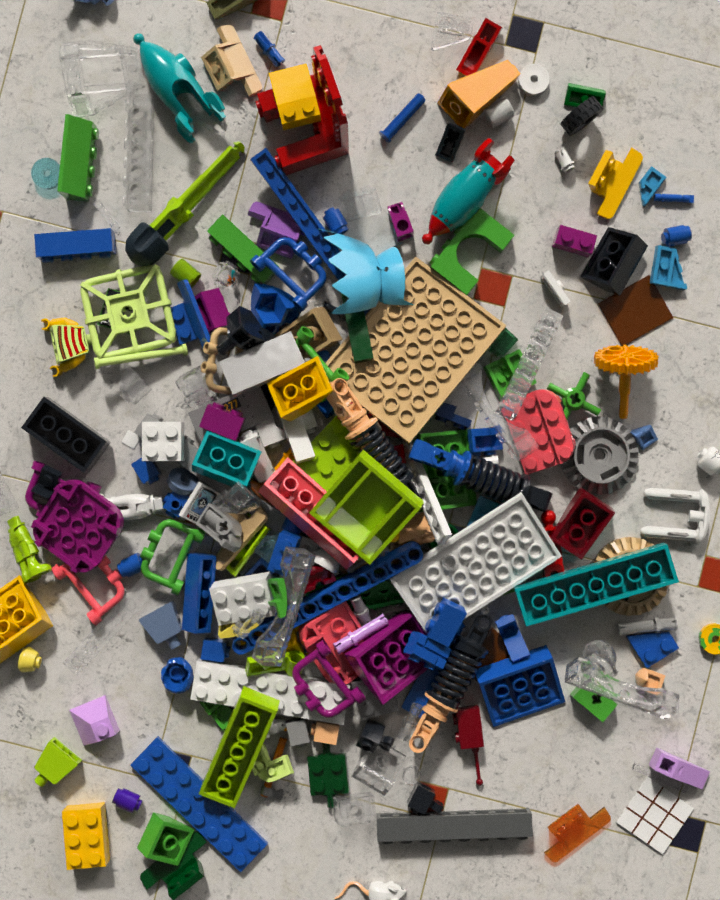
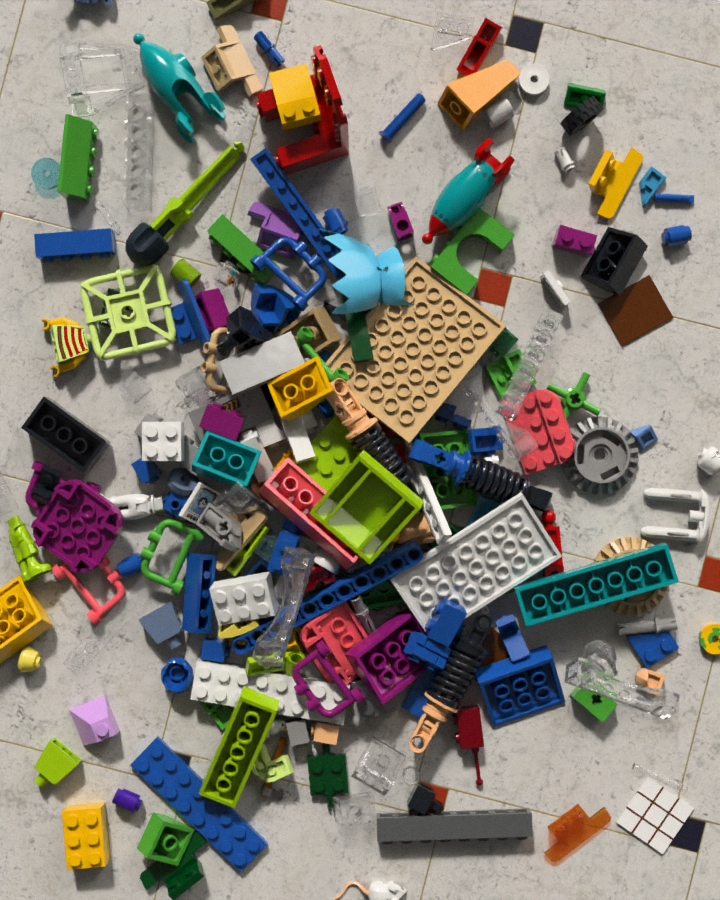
yellowish green bar [94,344,188,369] -> none
white sticker [122,430,140,449] -> none
clear bar [231,609,265,640] -> none
bright green slope [268,577,287,619] -> none
lavender pin [333,613,389,654] -> none
black brick [356,719,395,754] -> none
clear pin [397,702,423,742] -> none
black slope [435,122,466,163] -> none
dark red slope [550,487,615,560] -> none
light orange gear [594,345,659,419] -> none
dark azure wing [649,245,687,290] -> none
lavender slope [649,747,710,789] -> none

